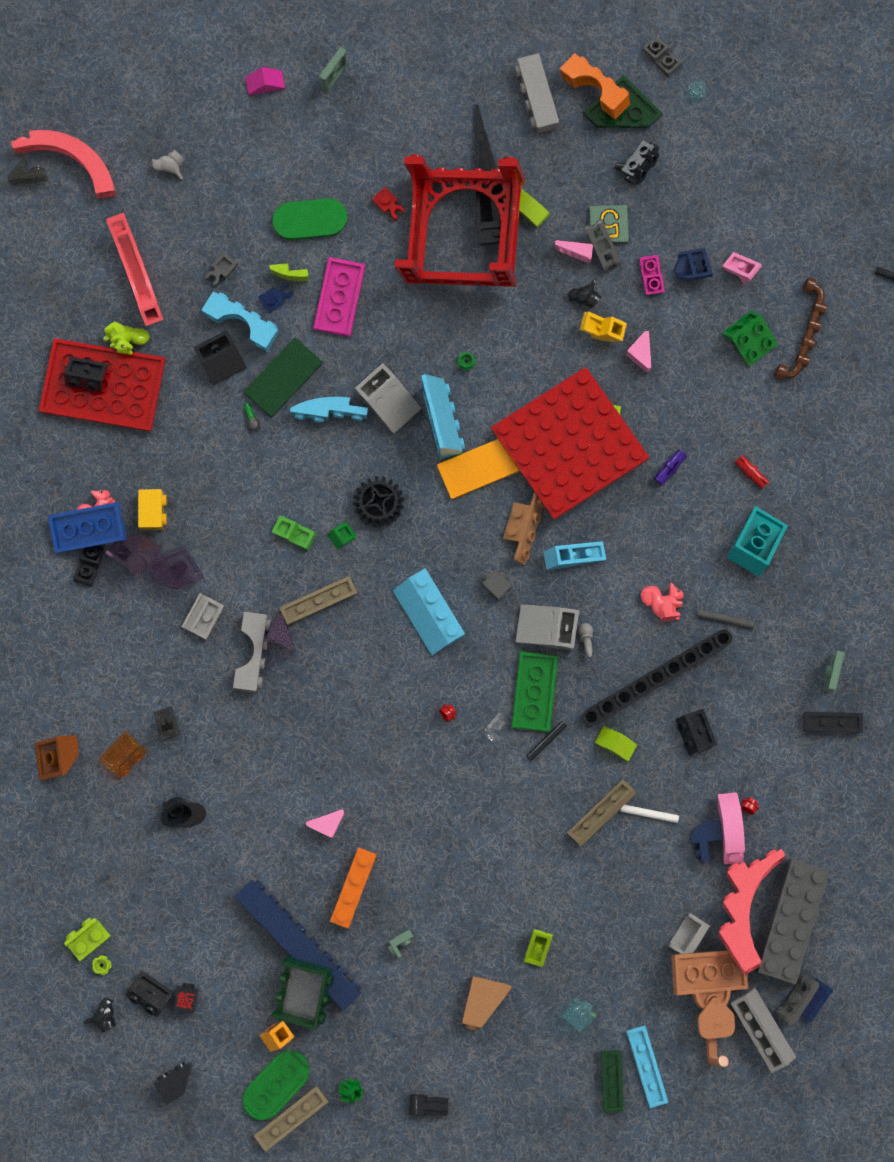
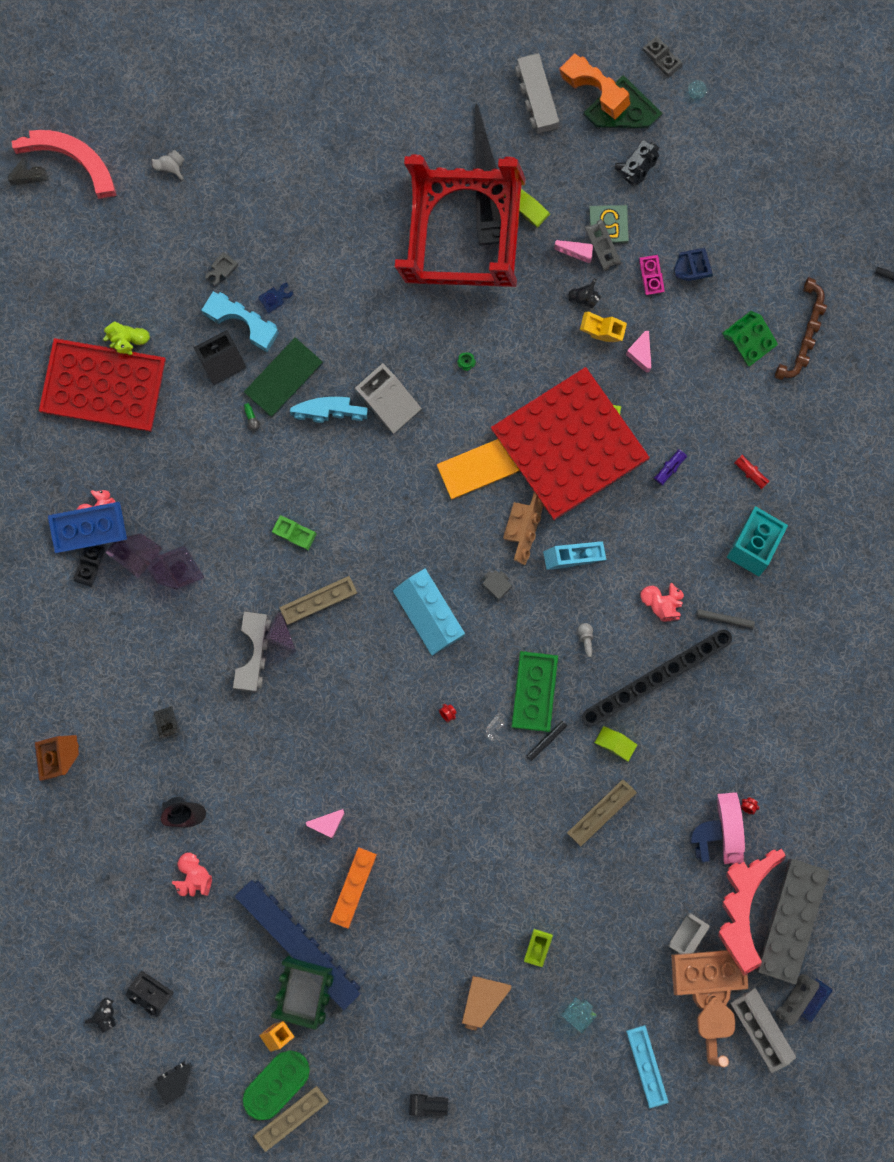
lime bracket [63,918,111,962] -> none
black bracket [64,356,108,393] -> none
lime plate [92,955,112,975] -> none
clear orange bracket [99,731,147,779] -> none
coral arch [106,213,164,326] -> none
yellow brick [138,489,167,530] -> none
black brick [174,983,199,1013] -> none
light grey plate [182,593,225,640] -> none
dark pink slope [245,67,285,95] -> none
lime slope [269,263,309,282] -> none
green tile [273,198,347,240] -> none
dark pink tile [313,257,366,337] -> none
sand green tile [319,47,348,93] -> none
green slope [328,522,357,550] -> none
green gear [338,1078,363,1104] -> none
black gear [353,476,404,528] -> none
red plate [372,187,405,221] -> none
sand green bracket [388,929,413,958] -> none
medium azure slope [421,374,465,460] -> none
light grey slope [516,604,579,651] -> none
dark green plate [601,1050,624,1112] -> none
white bar [620,805,679,823] -> none
black bracket [676,709,717,755] -> none
bright pink slope [722,252,762,285] -> none
black plate [803,712,863,733] -> none
sand green plate [822,650,845,693] -> none
none -> coral animal [172,852,212,897]

